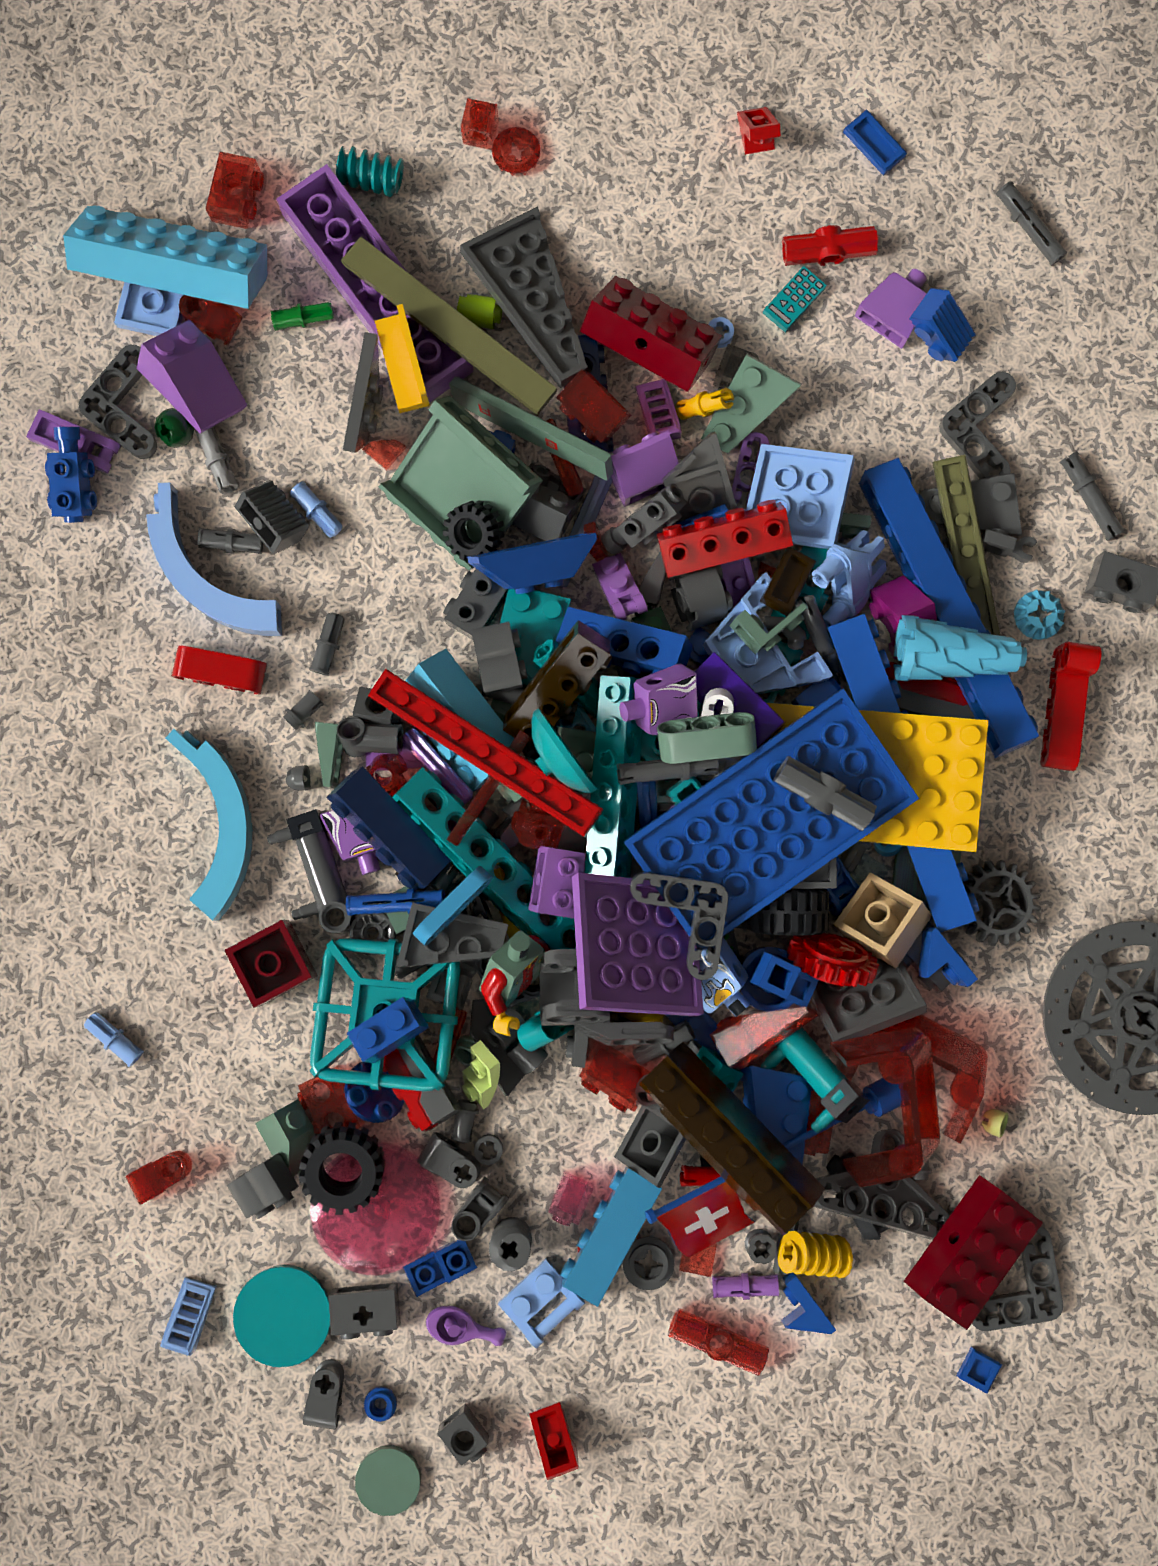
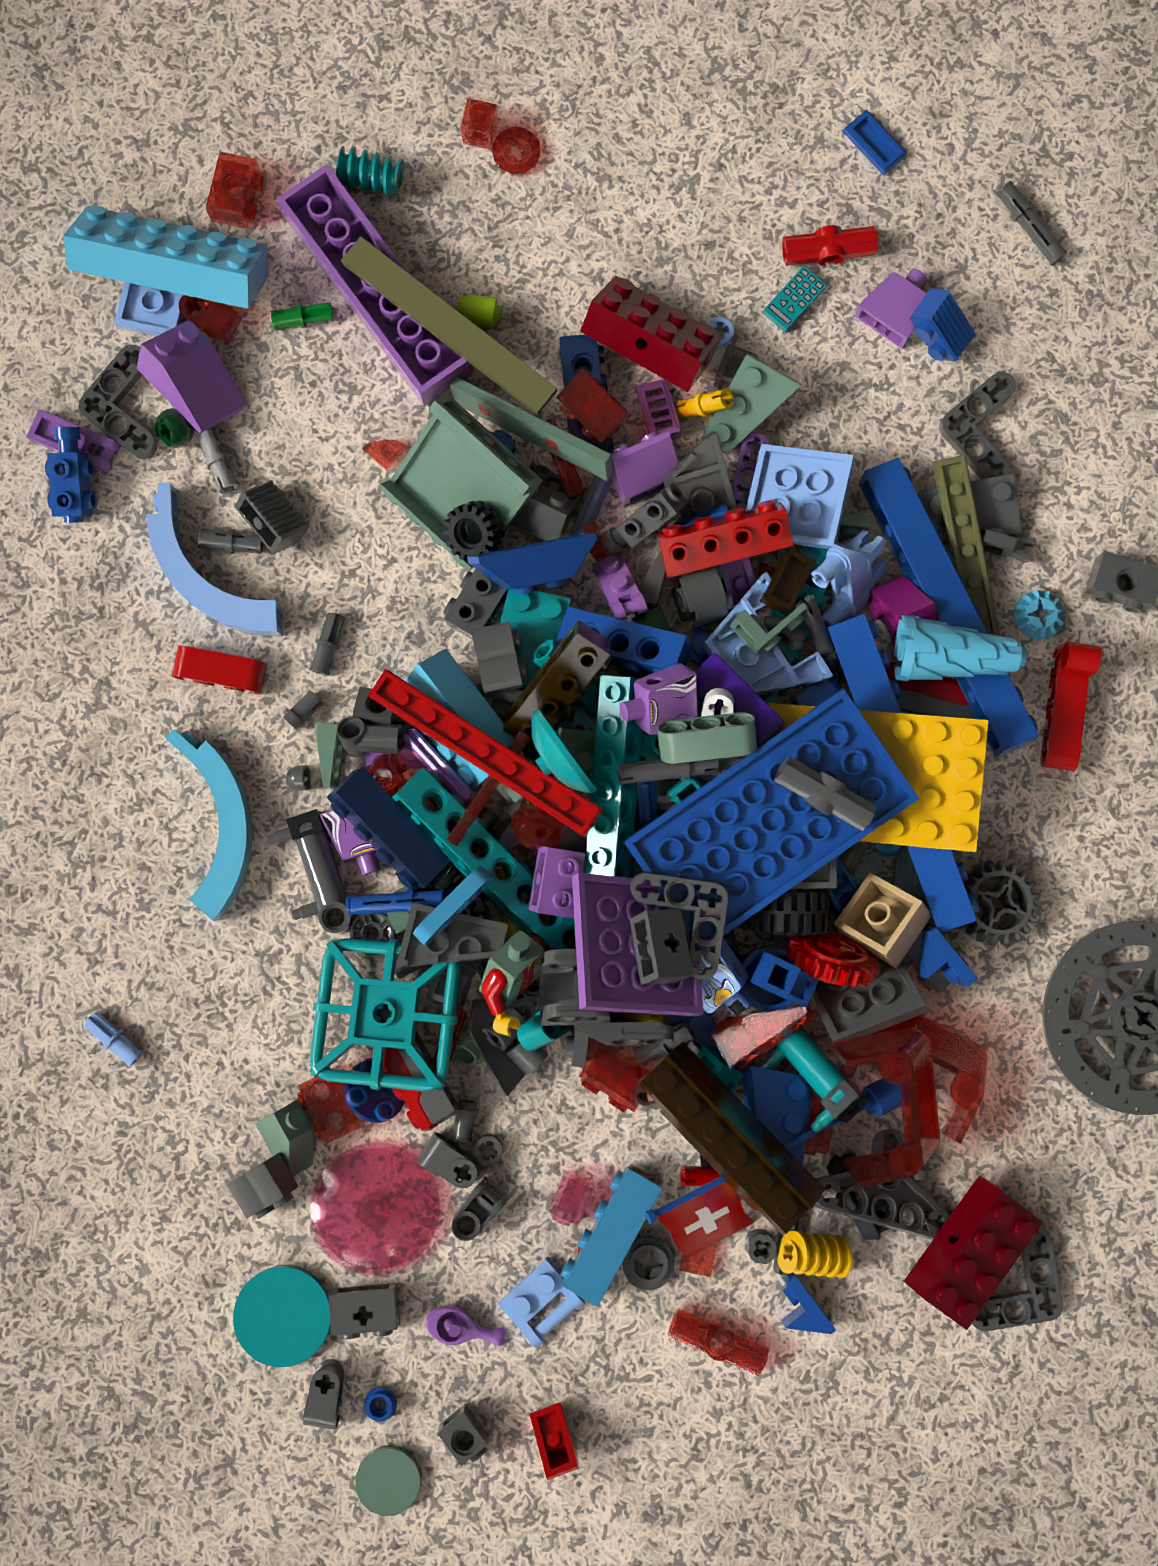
clear red piece [125,1151,192,1205] -> none
light blue slope [160,1277,216,1356] -> none
dark red brick [224,920,318,1008] -> none
light blue axle [290,481,343,538] -> none
black tyre [299,1122,385,1215] -> none
dark grey wing [343,332,383,453] -> none
blue brick [347,997,429,1063] -> none
yellow panel [375,304,430,414] -> none
blue slope [402,1239,477,1297] -> none
dark grey wing [460,206,587,388] -> none
yellowish green slope [462,1040,500,1110] -> none
dark grey piece [489,1217,532,1272] -> none
dark grey slope [614,1105,686,1188] -> none
medium lavender pin [712,1273,779,1300] -> none
red slope [737,107,781,155] -> none
blue tile [956,1346,1002,1394] -> none
yellowish green hinge [982,1109,1008,1138] -> none
dark grey pin [1060,451,1125,541] -> none
none -> dark grey brick [629,909,693,985]

